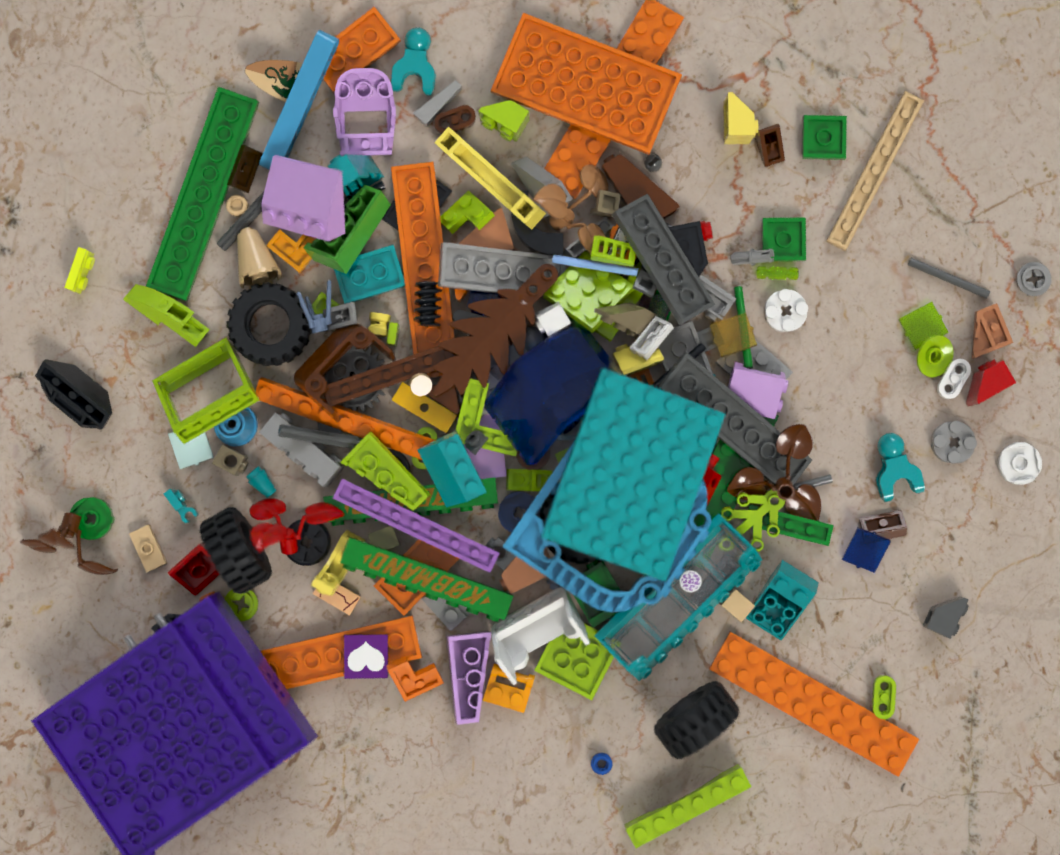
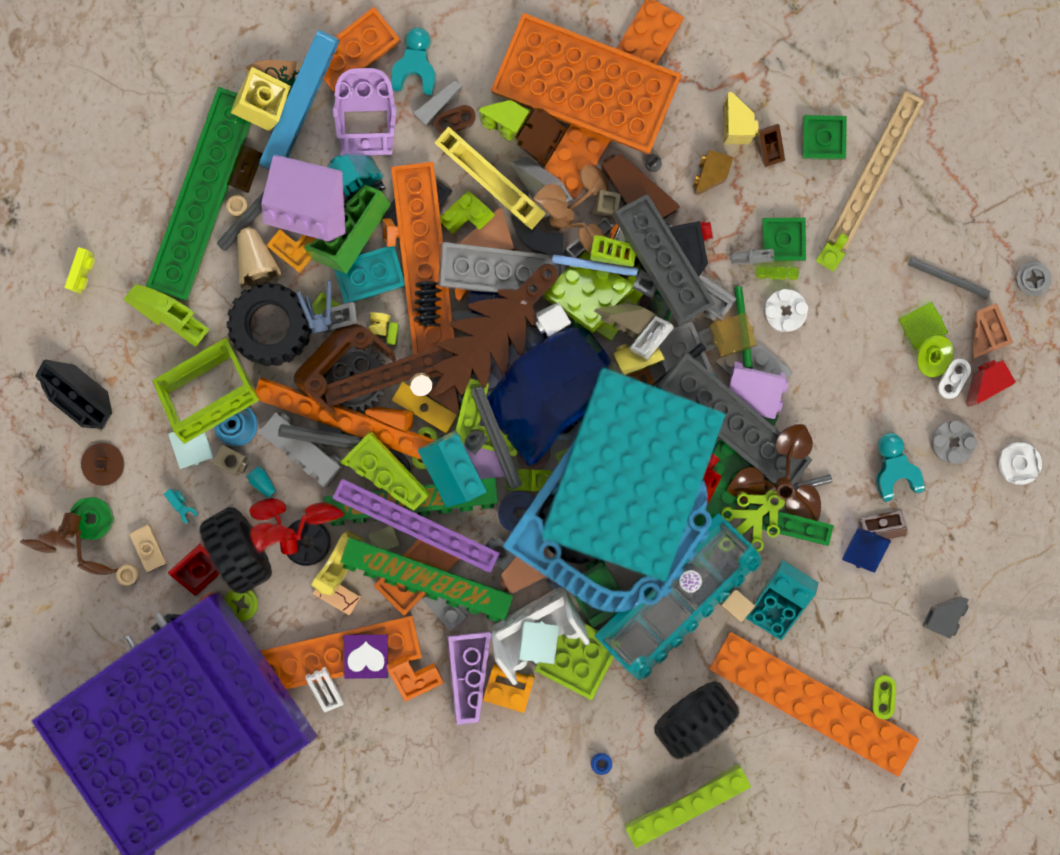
none -> reddish brown piece [81,443,124,486]
none -> tan tile [116,564,139,586]
none -> light yellow slope [231,67,291,132]
none -> white tile [306,667,344,713]
none -> orange slope [365,406,414,431]
none -> orange plate [382,218,399,247]
none -> dark grey axle [471,386,522,489]
none -> reddish brown plate [515,108,568,166]
none -> light aqua piece [518,621,559,664]
none -> pearl gold slope [693,150,734,195]
none -> lime plate [816,232,849,272]

